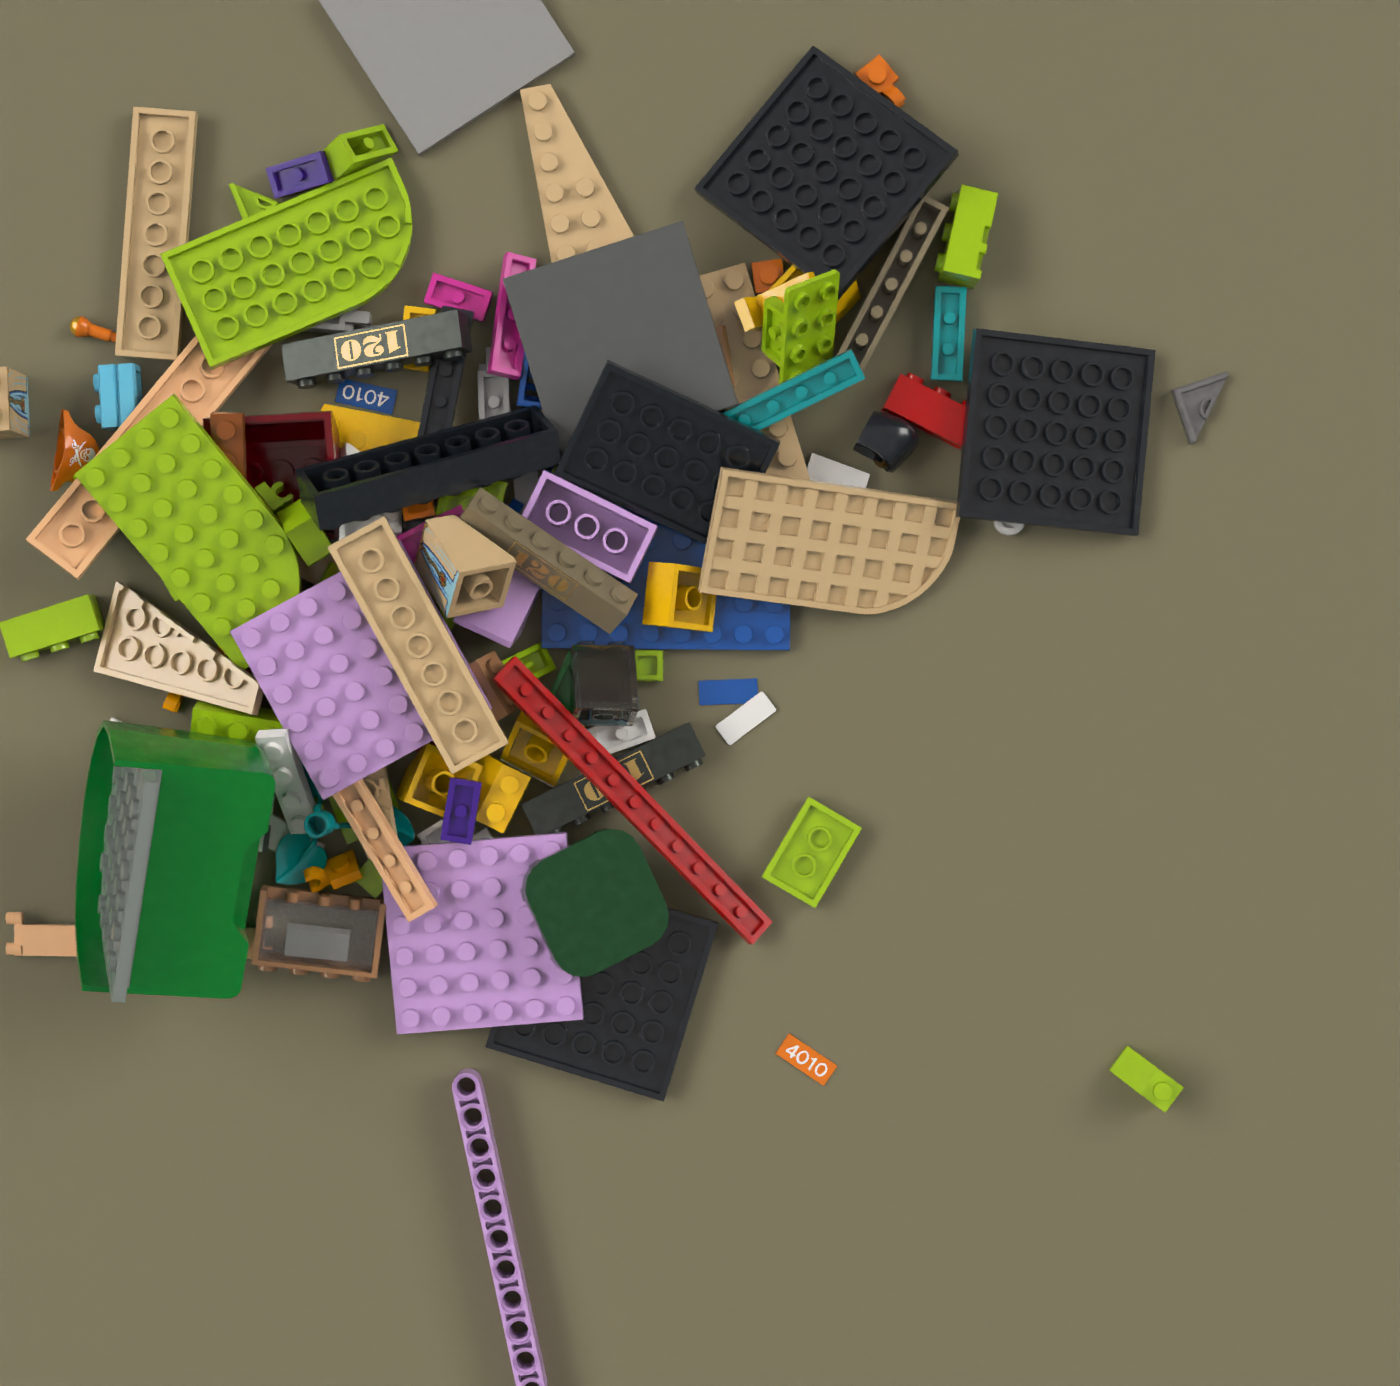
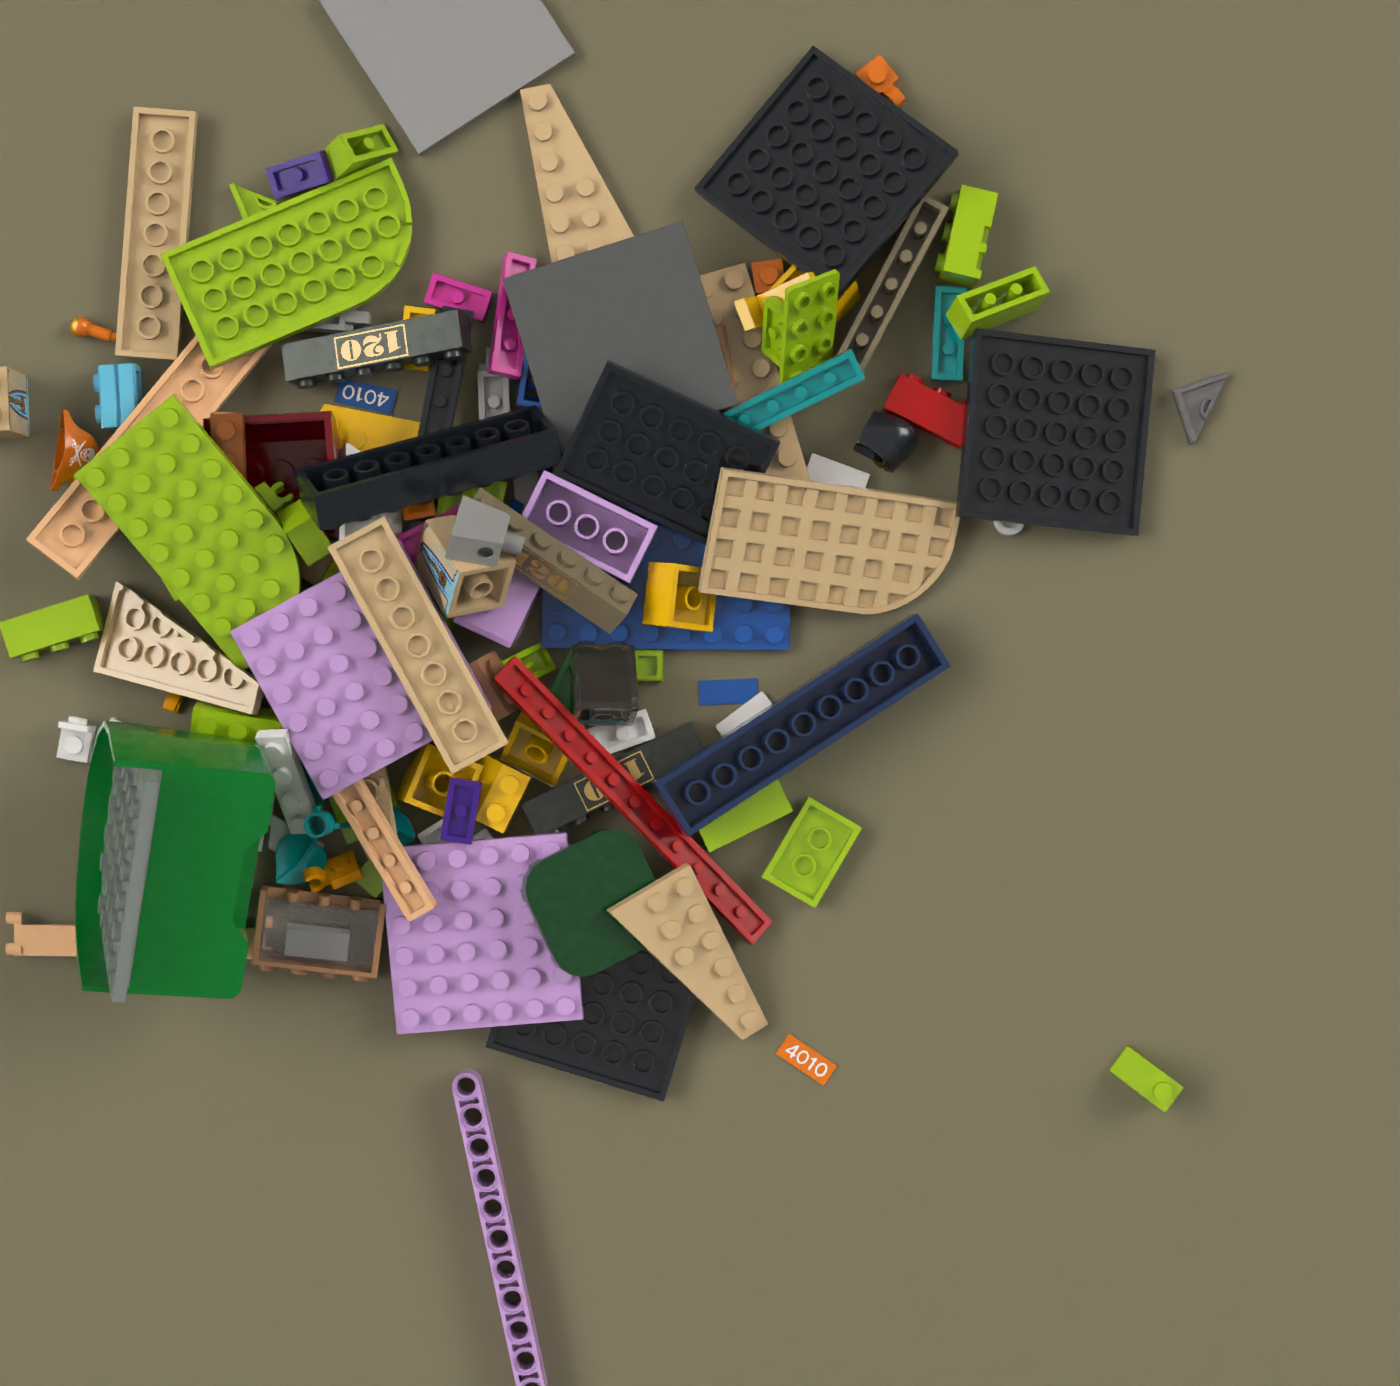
none -> white bracket [56,716,96,763]
none -> light grey torso [445,496,525,567]
none -> tan wing [606,863,768,1040]
none -> dark blue brick [650,613,951,837]
none -> lime brick [699,779,793,853]
none -> lime brick [946,266,1050,340]

